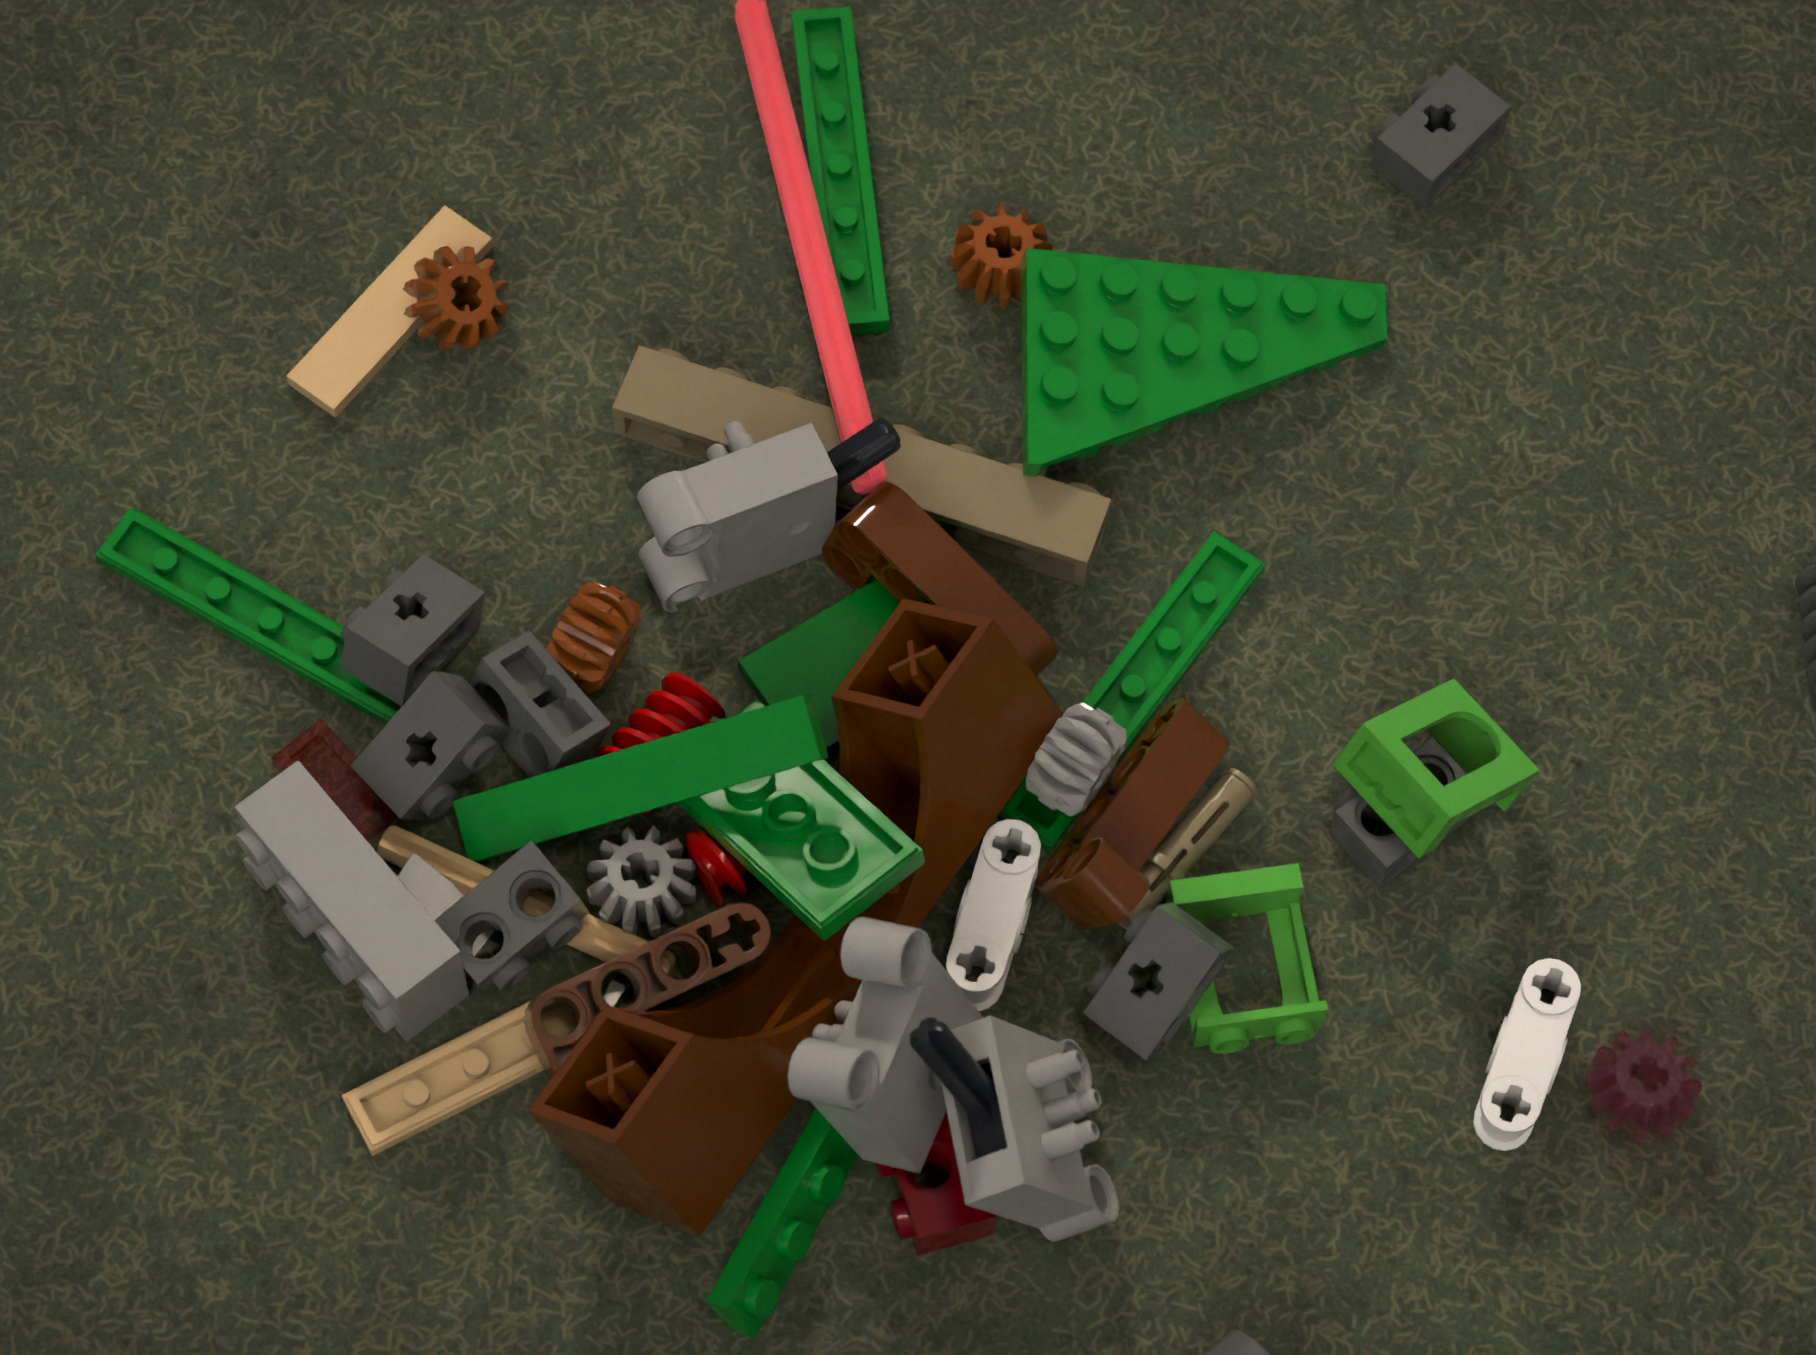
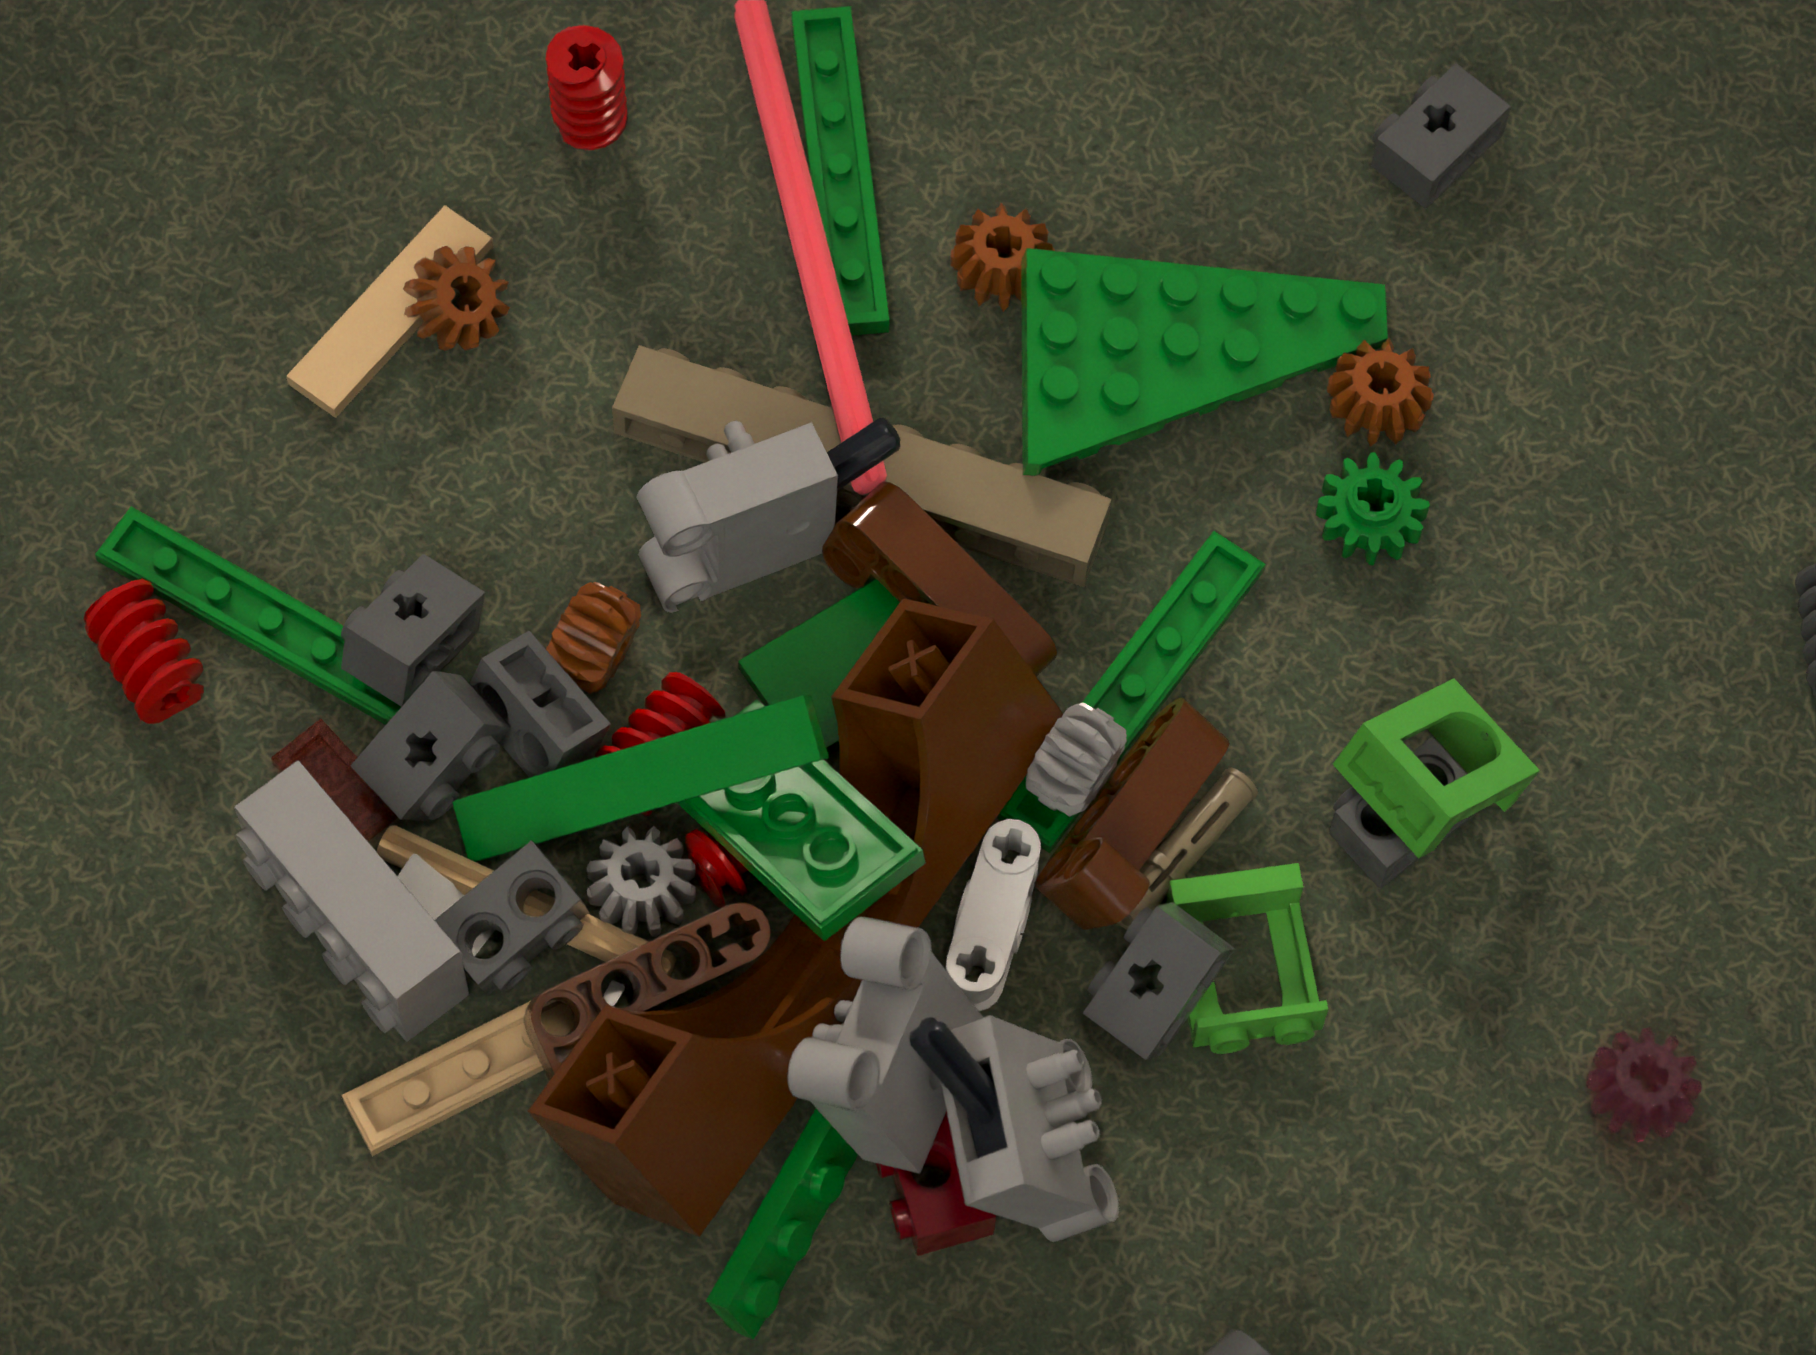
white piece [1473,958,1581,1151] -> none
none -> red piece [83,579,204,724]
none -> red piece [545,25,628,150]
none -> green gear [1315,453,1430,565]
none -> dark orange gear [1327,338,1434,447]

